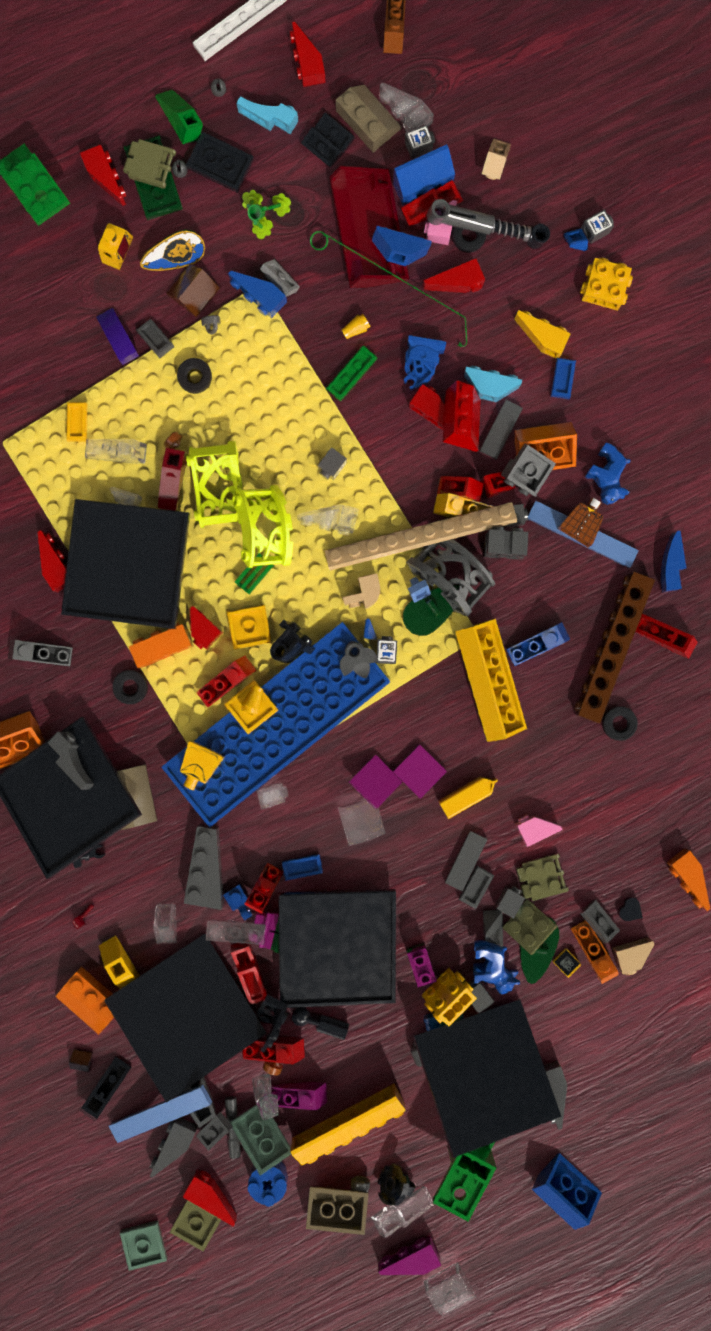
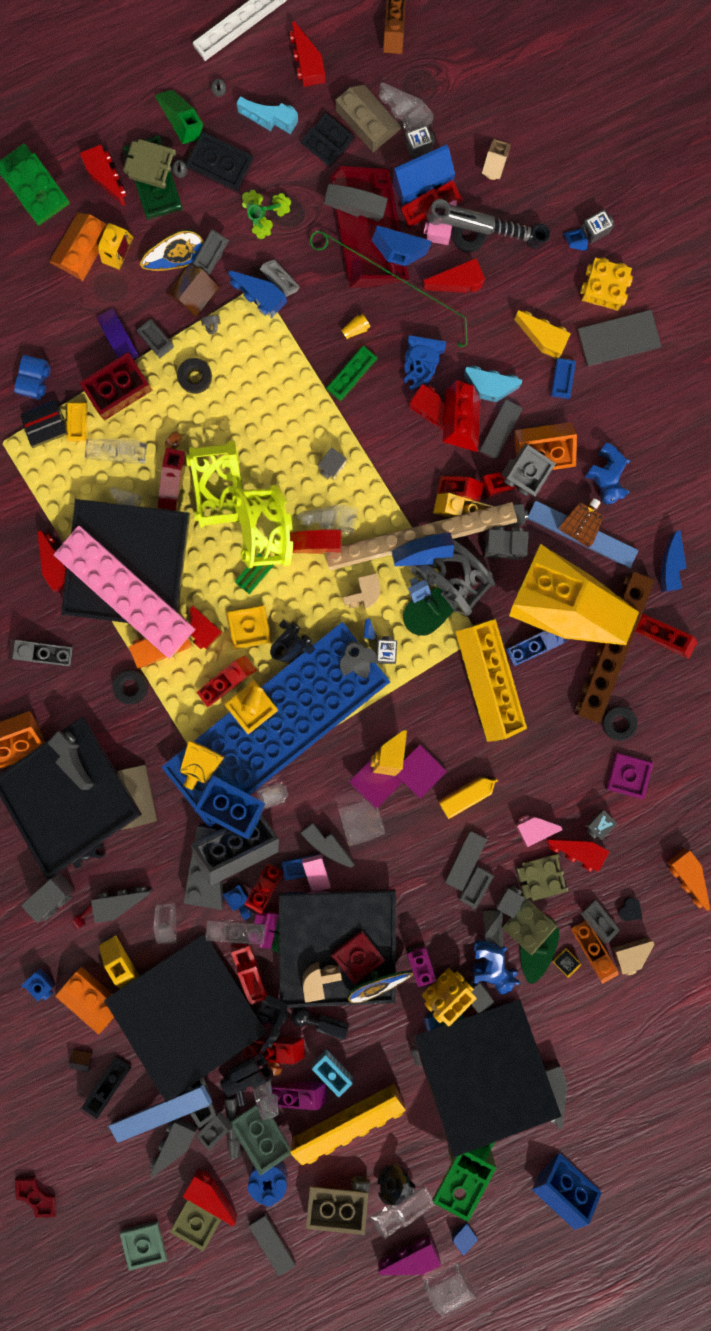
none -> blue brick [14,355,51,400]
none -> dark red tile [15,1176,57,1218]
none -> black slope [20,400,68,448]
none -> dark grey brick [21,874,75,923]
none -> blue brick [21,968,56,1001]
none -> orange slope [49,213,107,281]
none -> bright pink plate [54,525,196,658]
none -> dark red brick [79,352,153,421]
none -> dark grey slope [91,886,152,923]
none -> dark grey slope [191,815,279,886]
none -> dark grey tile [193,229,229,274]
none -> blue slope [194,776,265,839]
none -> black piece [220,1052,274,1106]
none -> dark grey tile [249,1213,296,1276]
none -> red slope [290,530,343,554]
none -> dark grey slope [301,822,354,867]
none -> bright pink tile [302,855,331,891]
none -> tan brick [302,962,342,1003]
none -> medium azure brick [312,1049,353,1097]
none -> dark grey slope [323,184,387,222]
none -> dark red tile [330,930,385,985]
none -> shield [347,970,413,1003]
none -> yellow slope [370,730,407,776]
none -> blue slope [391,533,454,567]
none -> blue slope [451,1223,478,1255]
none -> yellow wedge [509,544,639,645]
none -> red slope [545,838,610,872]
none -> dark grey tile [577,310,661,367]
none -> dark grey brick [585,809,618,840]
none -> magenta tile [606,752,654,800]

